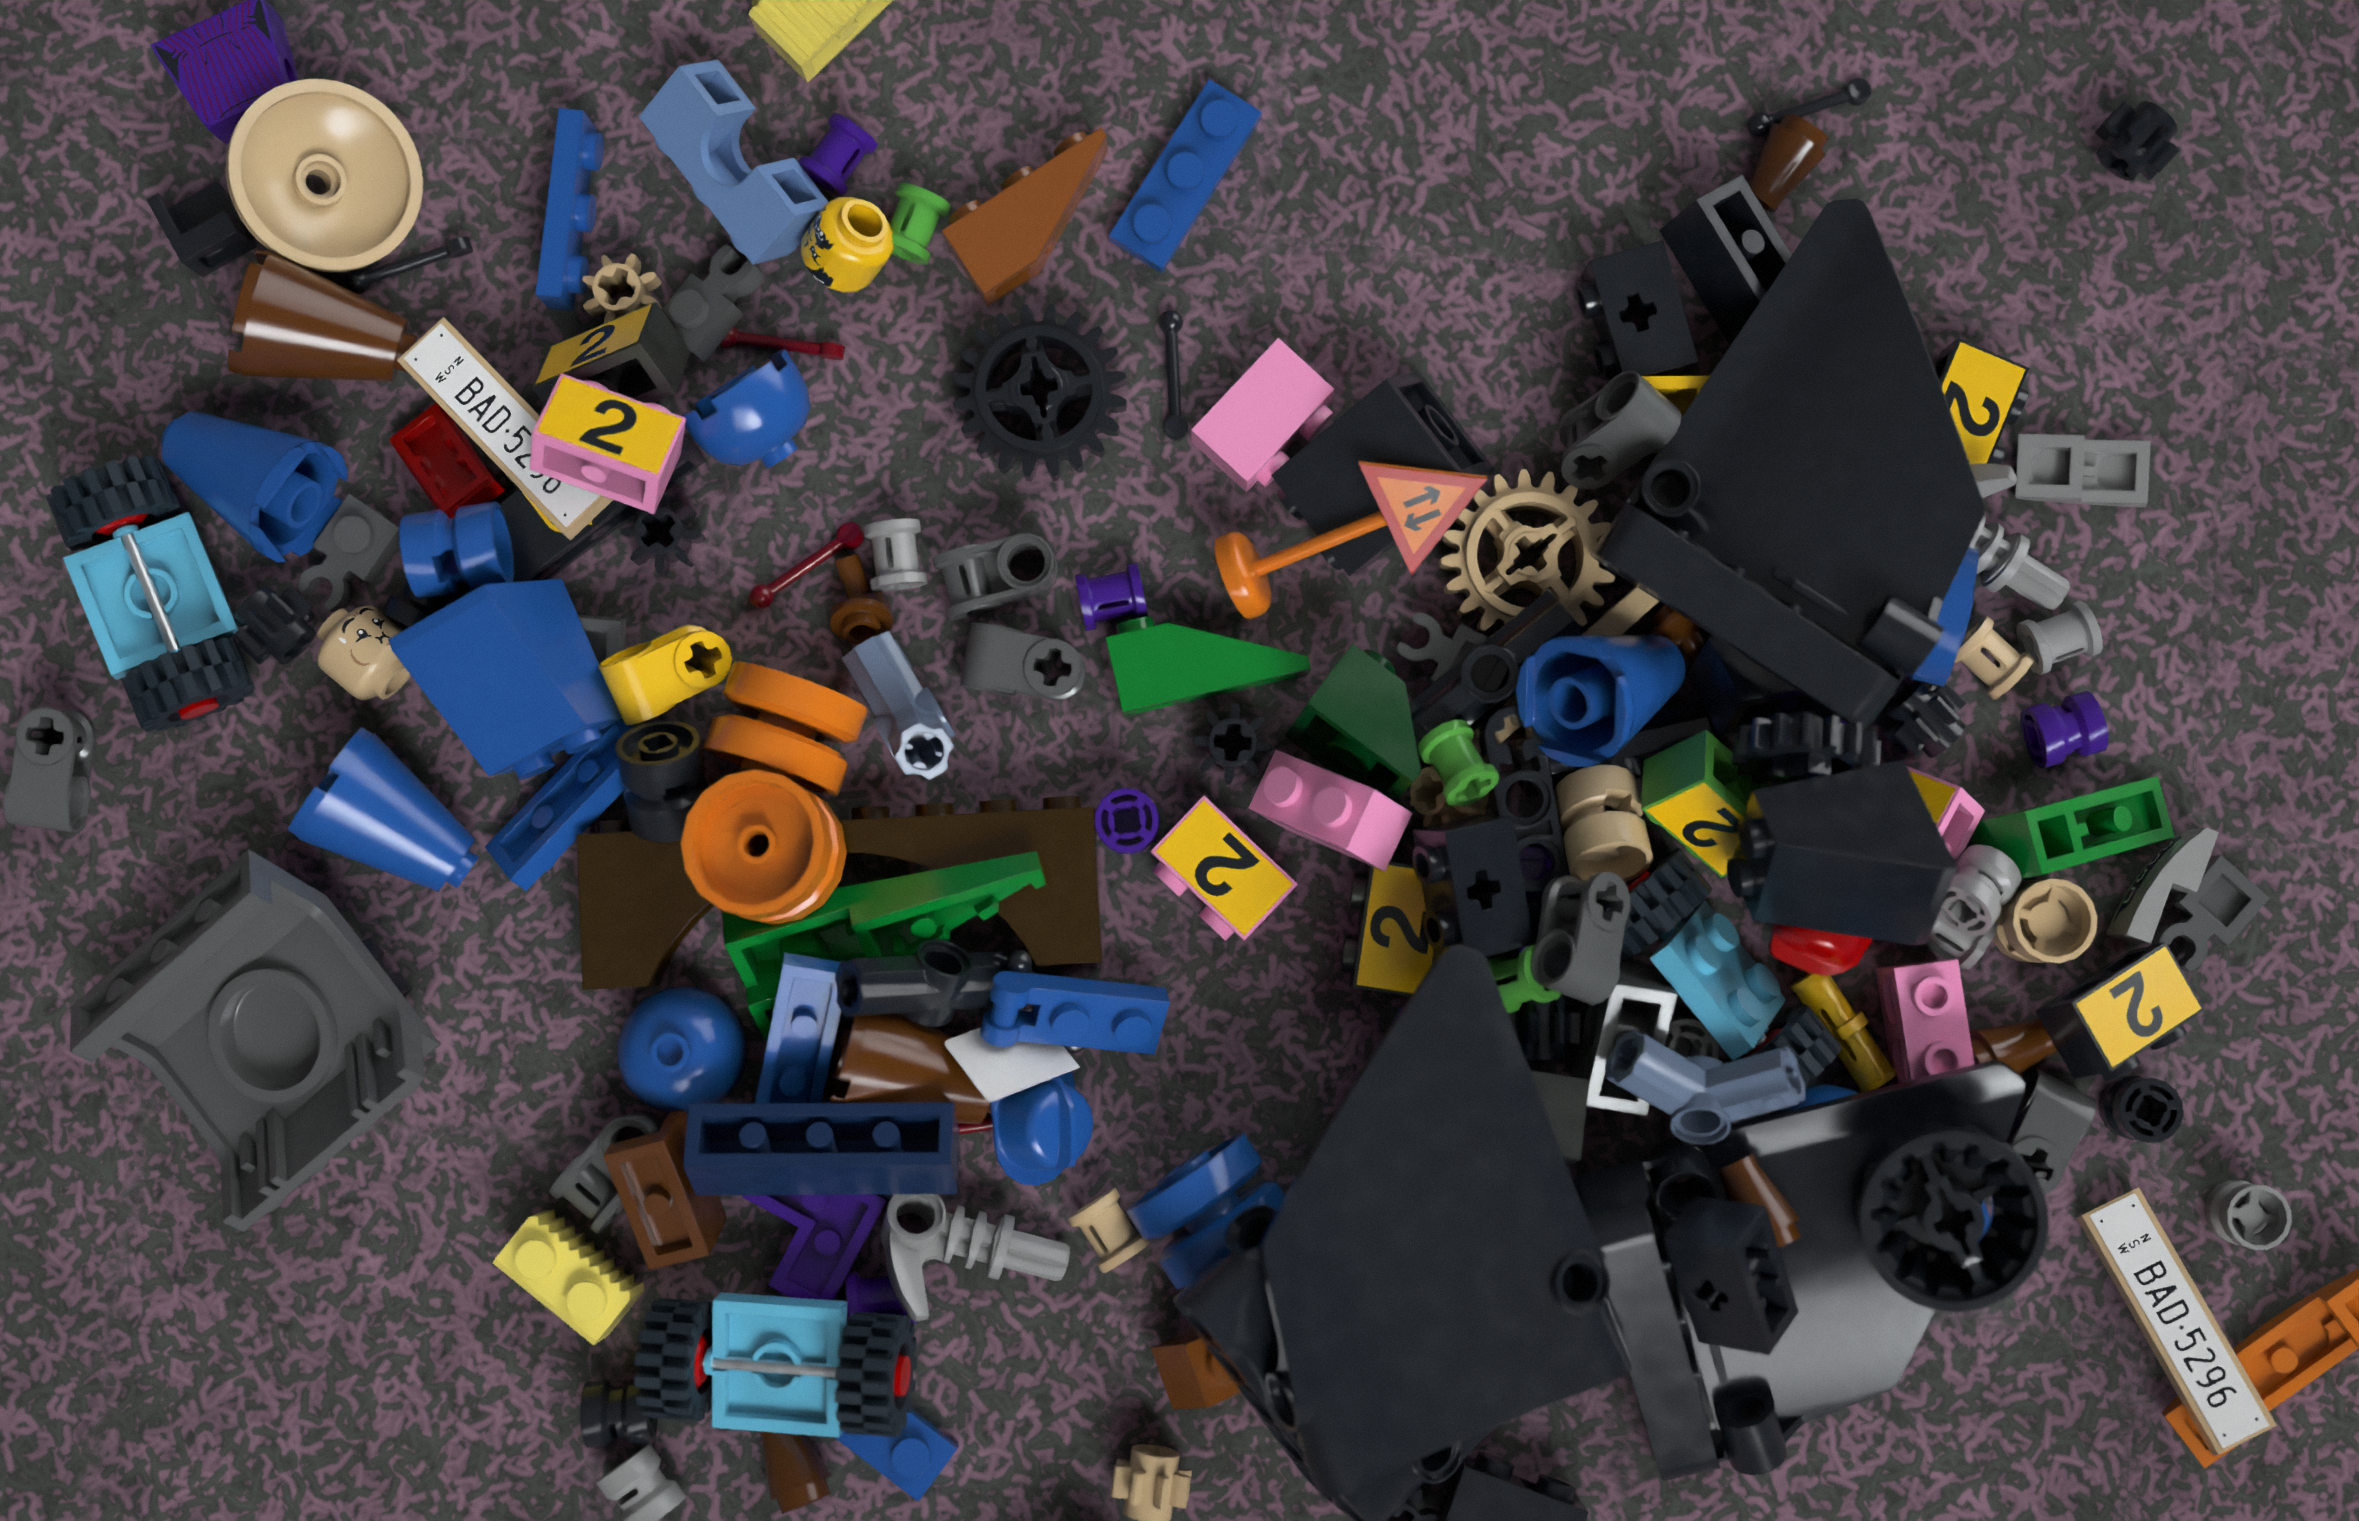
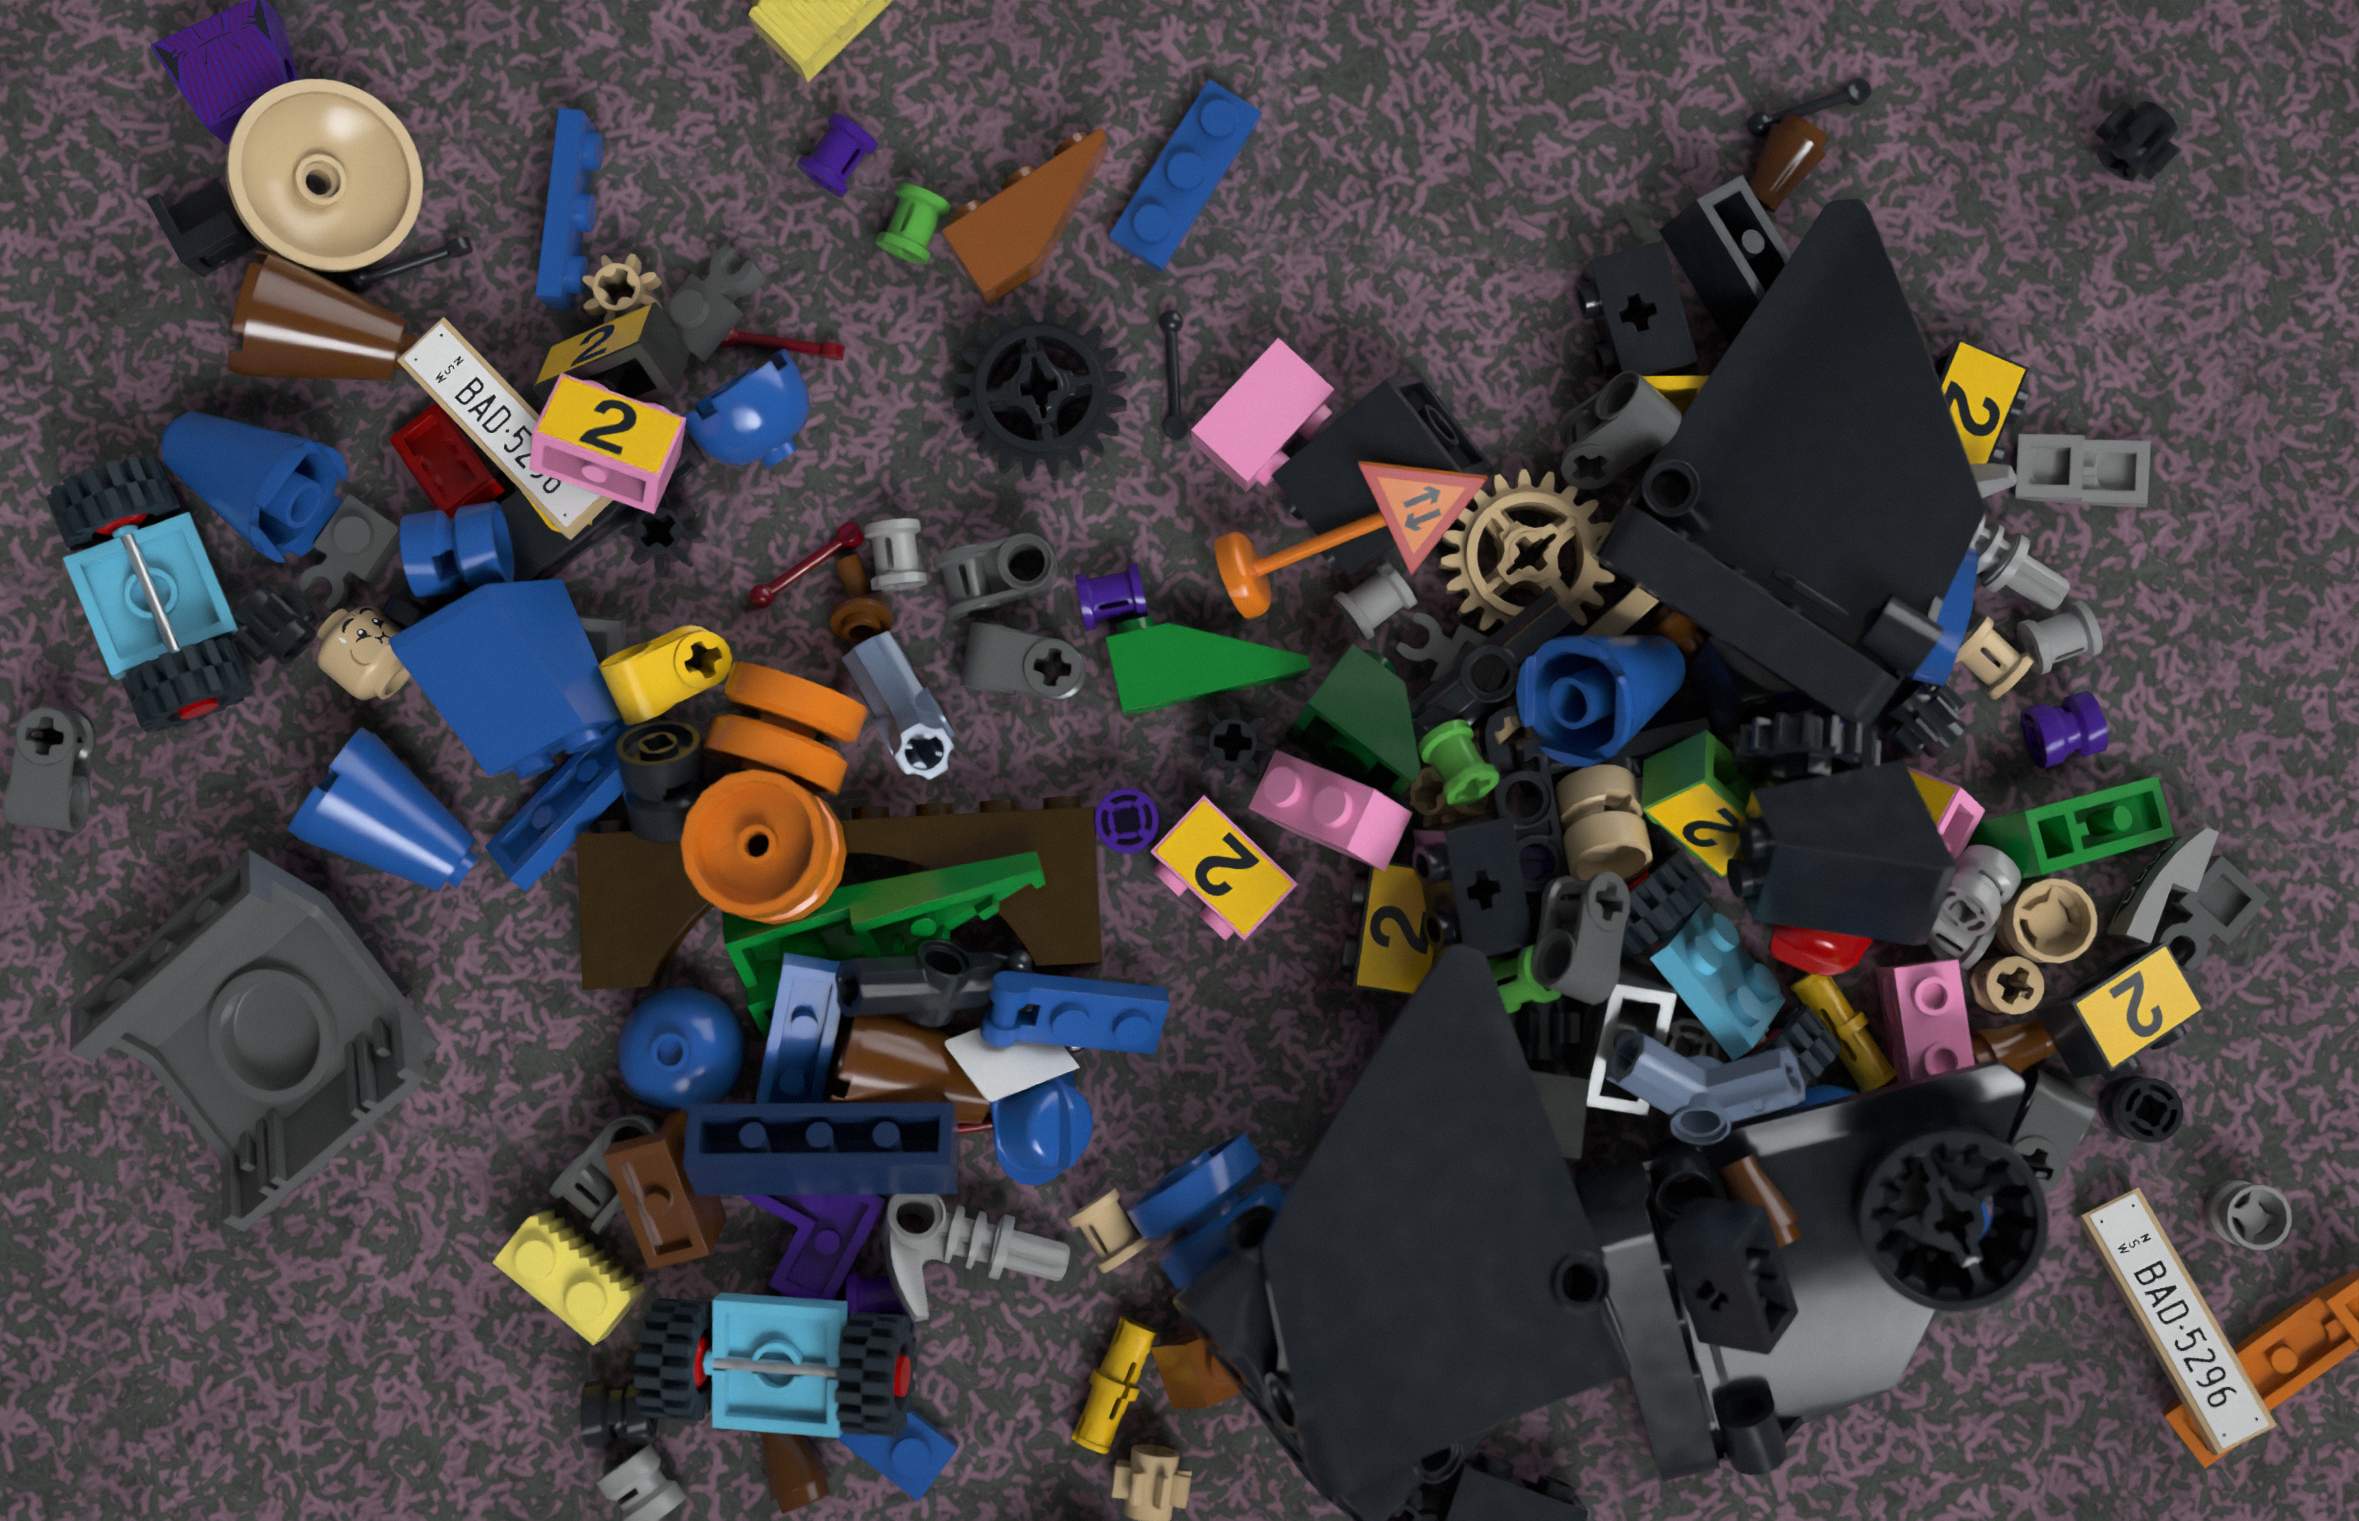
medium blue arch [639,59,828,265] -> none
yellow head [801,197,894,292] -> none
none -> yellow pin [1070,1316,1159,1454]
none -> light grey bush [1332,559,1417,642]
none -> tan bush [1969,956,2044,1014]

